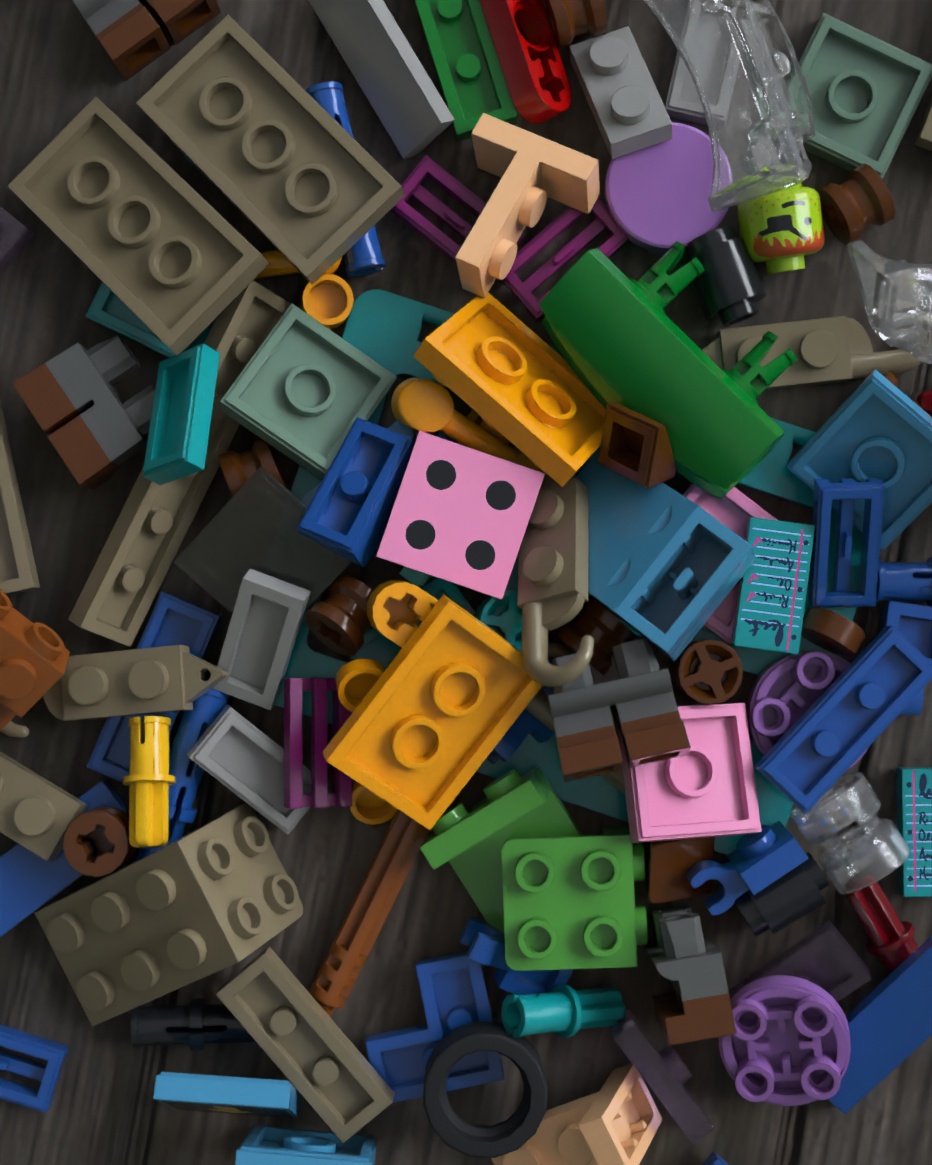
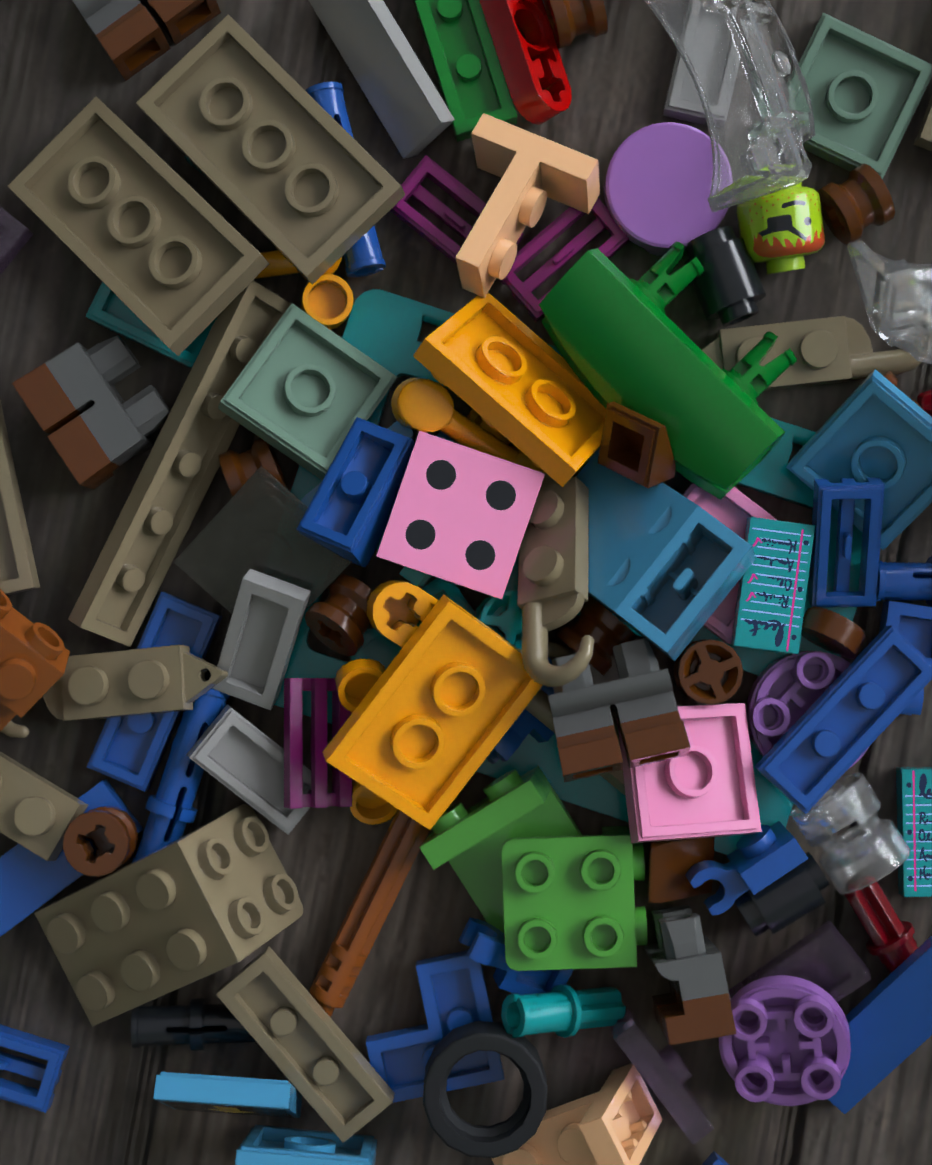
yellow axle [123,716,176,849] -> none
teal tile [143,344,220,485] -> none
light grey plate [569,26,672,159] -> none

